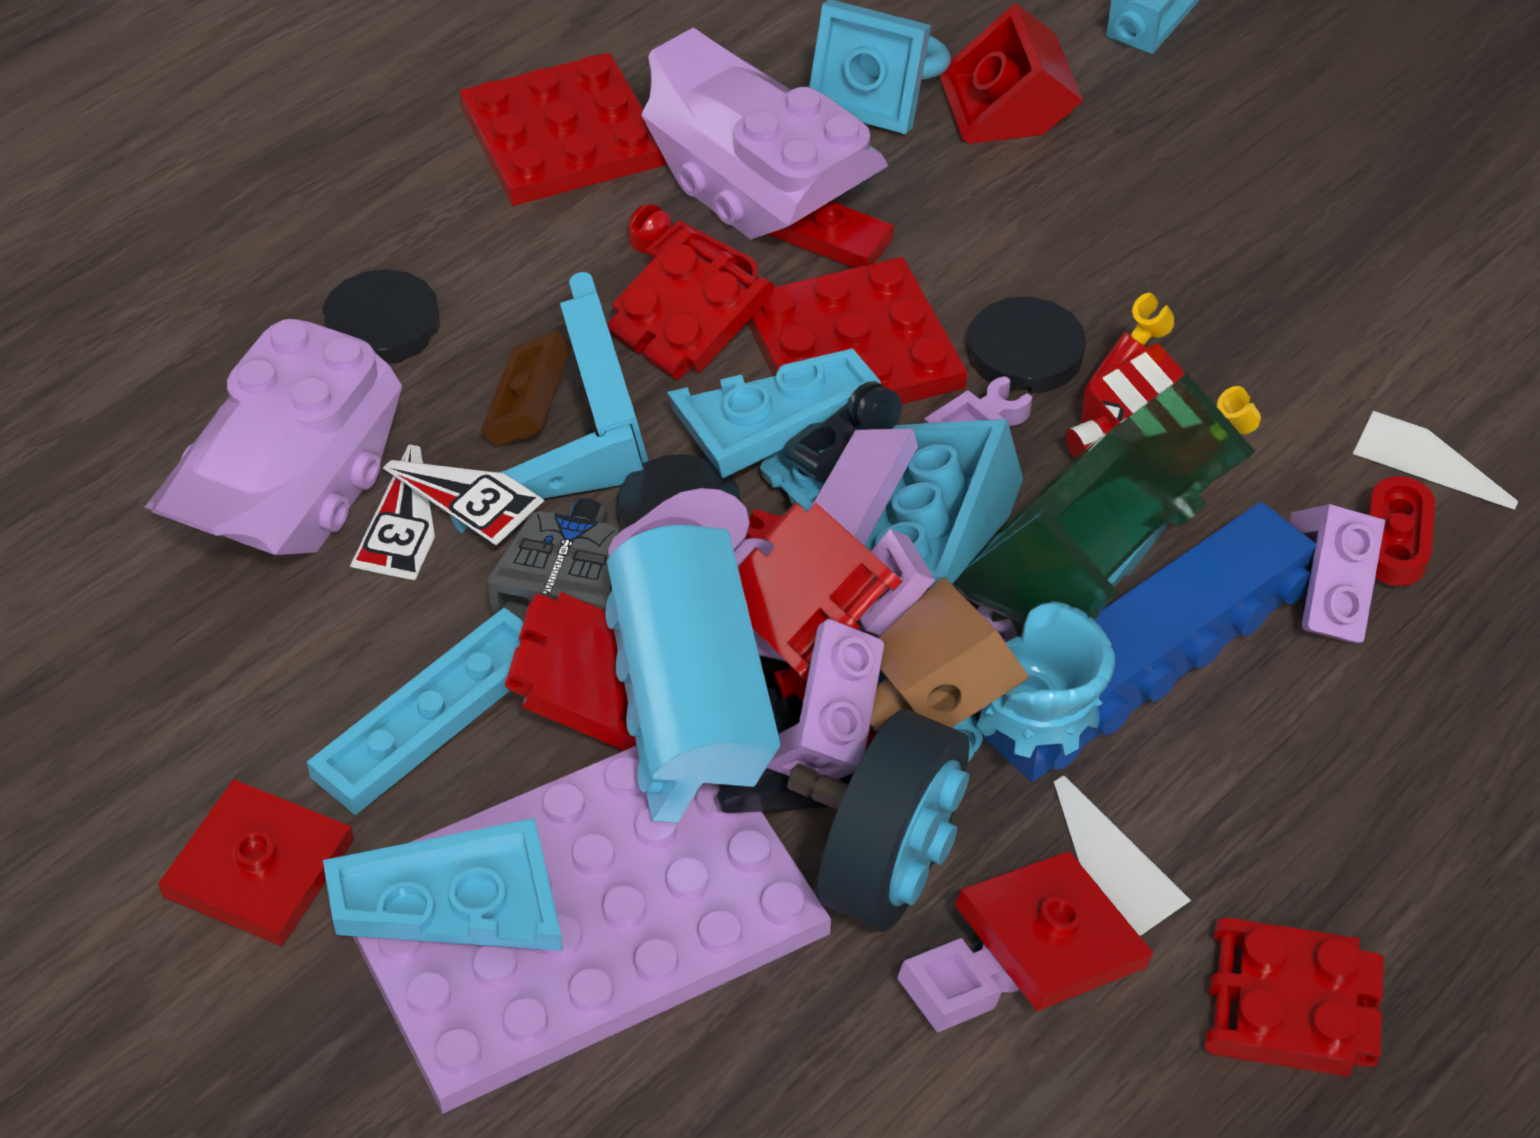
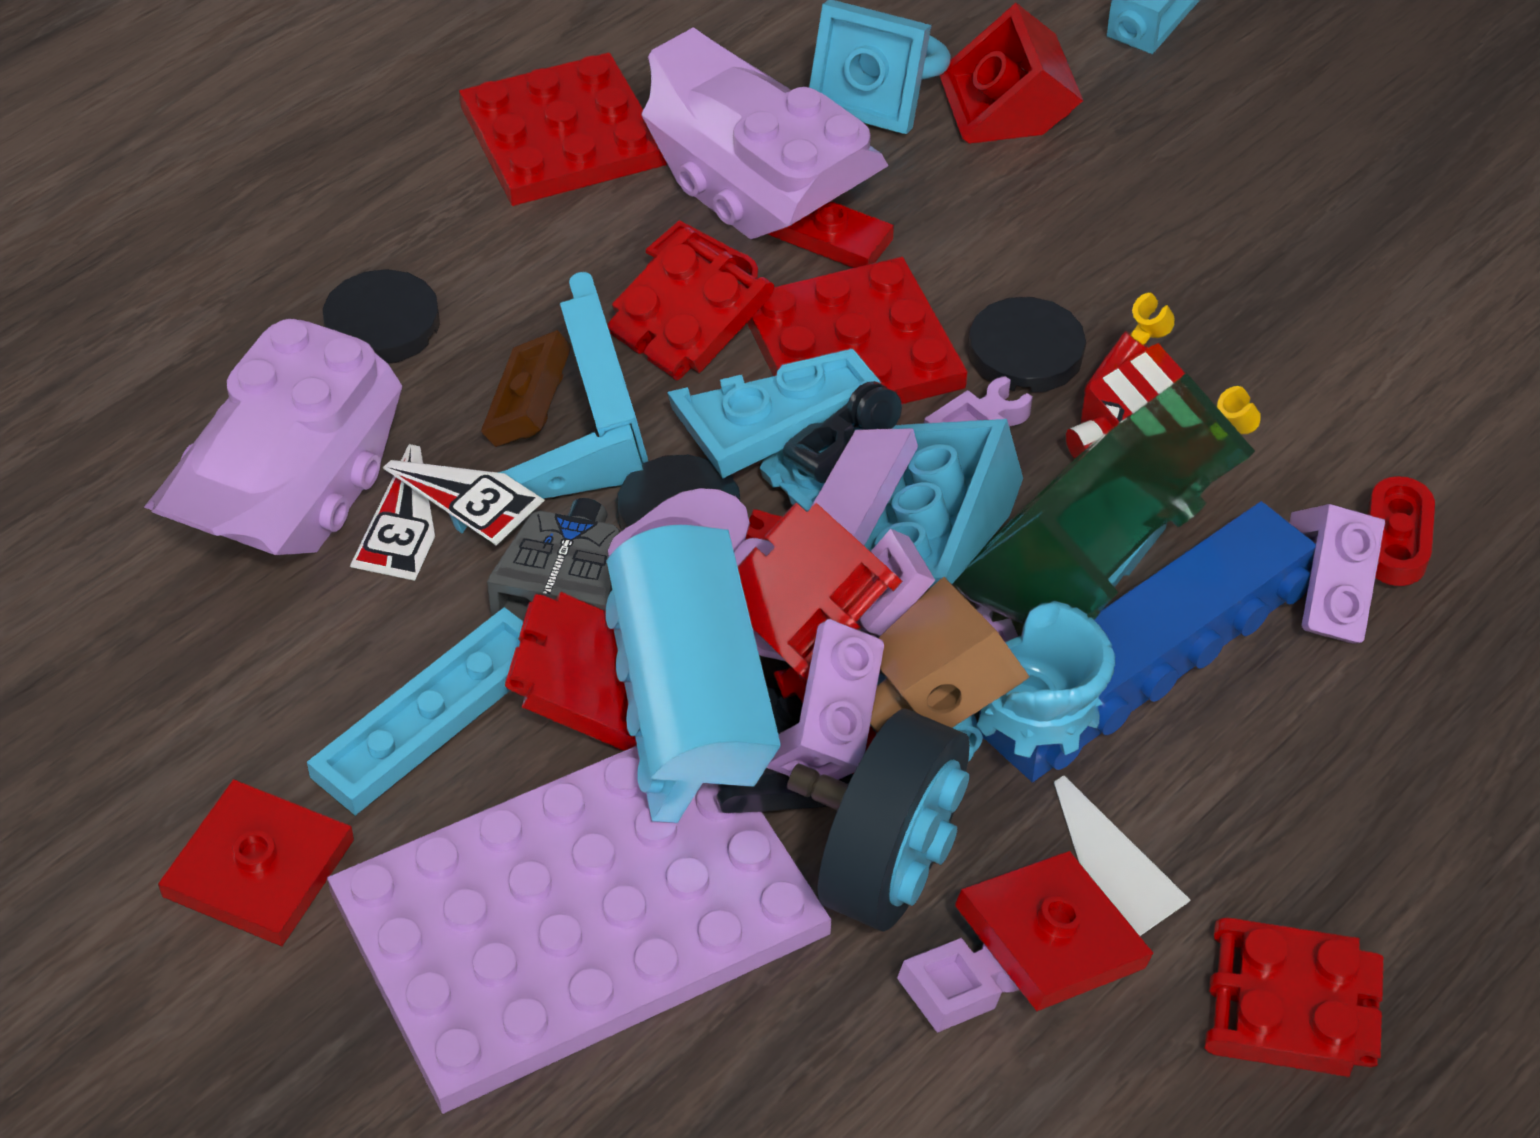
medium azure wing [323,818,563,951] -> none
red hinge [628,204,673,254] -> none
white sticker [1353,411,1518,510] -> none

